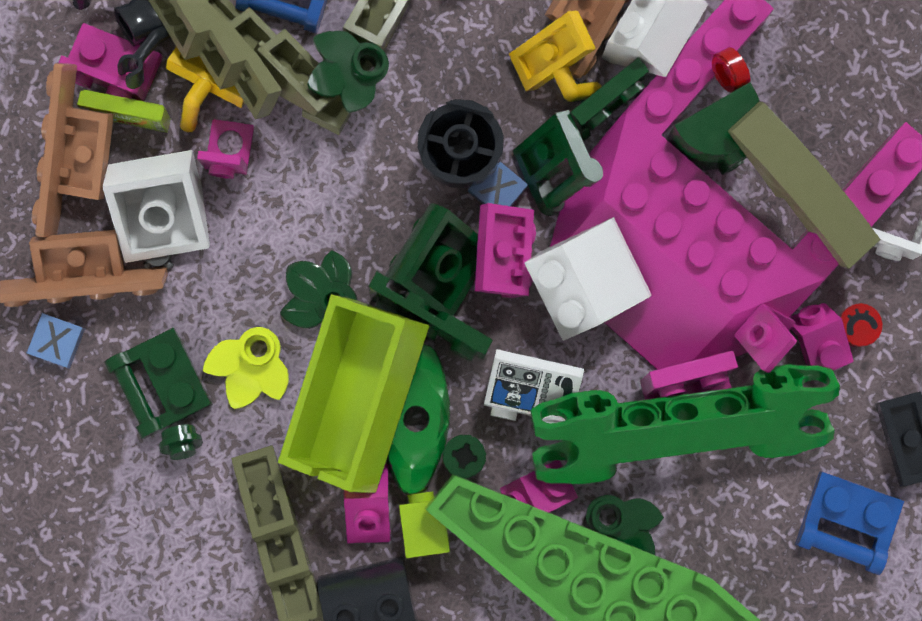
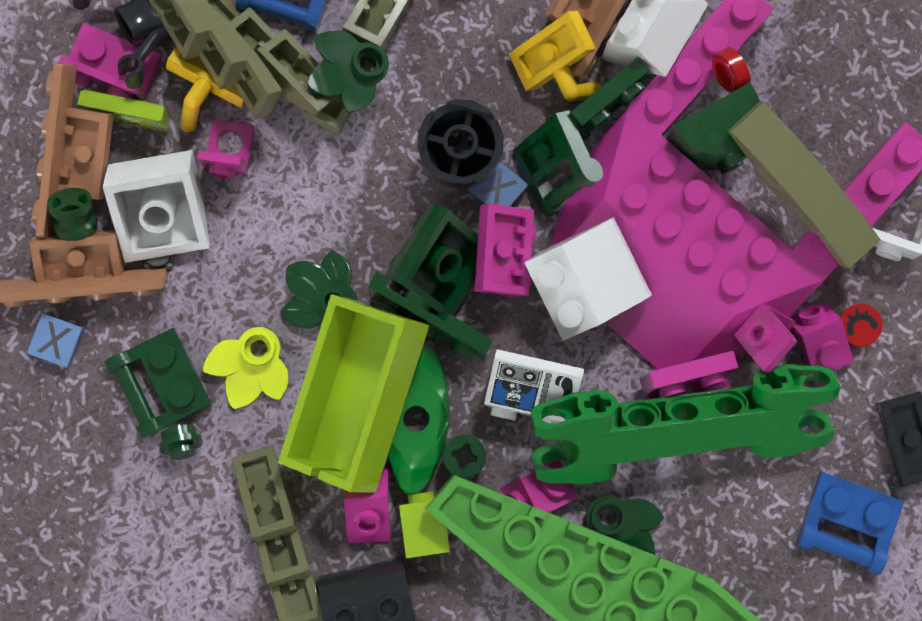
none -> dark green wheel [48,188,98,241]

